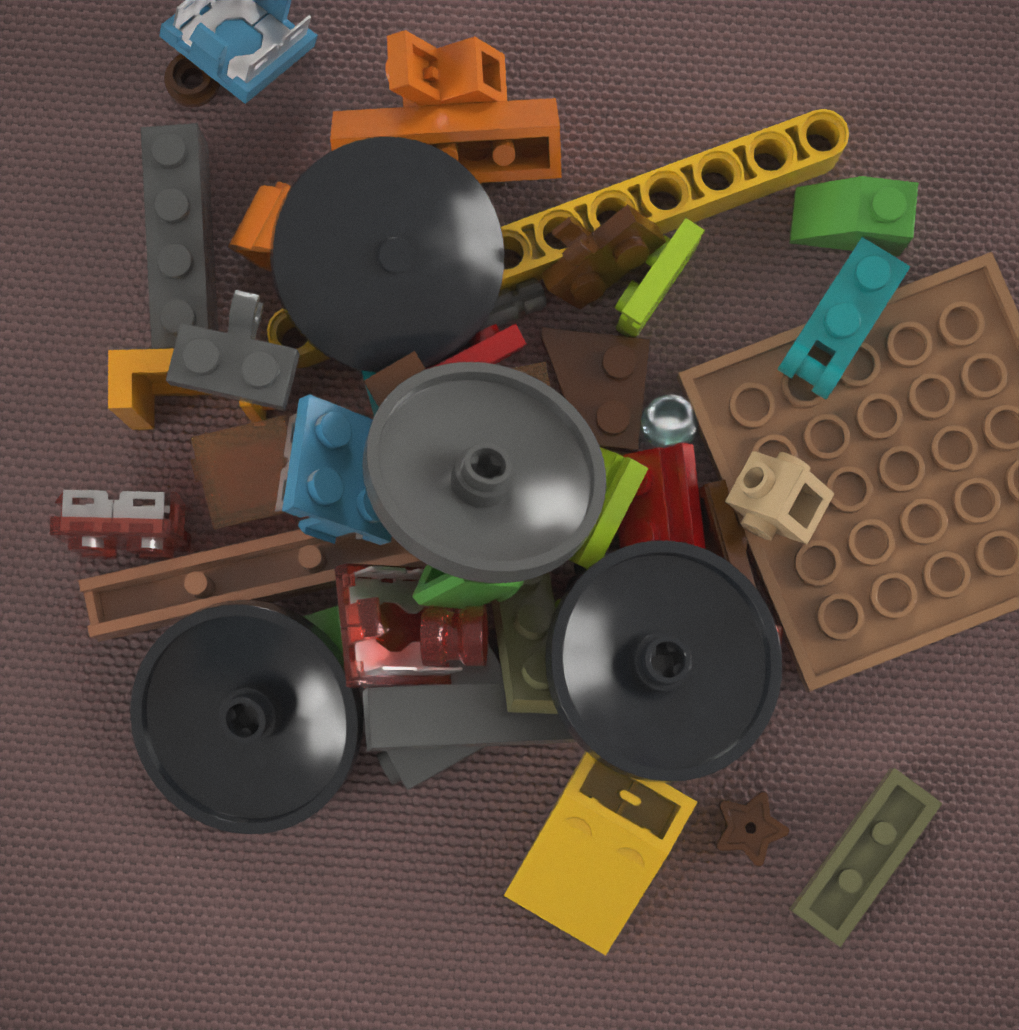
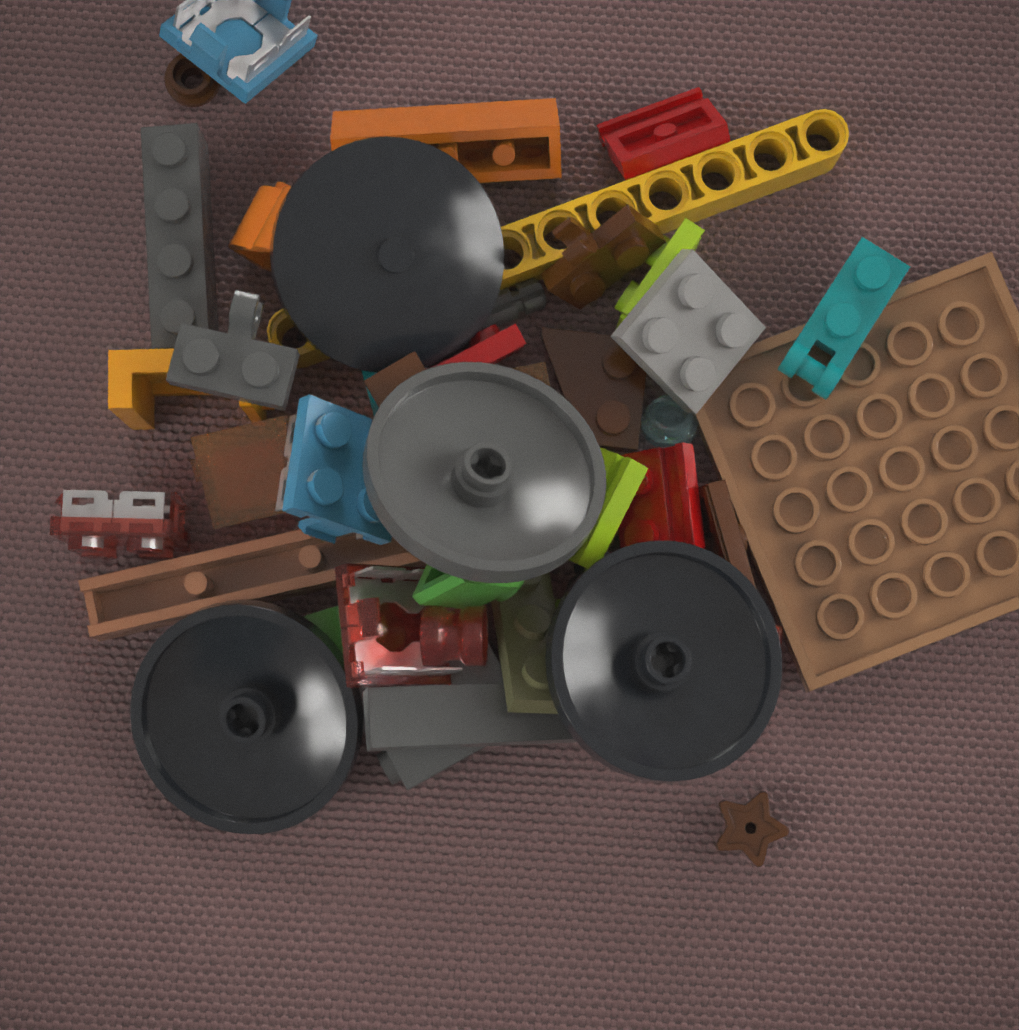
orange brick [385,30,507,107] -> none
yellow slope [504,751,697,956] -> none
tan brick [725,451,835,544] -> none
bright green slope [789,176,919,256] -> none
olive plate [789,768,943,947] -> none
none -> red plate [596,87,731,181]
none -> light grey plate [610,249,766,414]

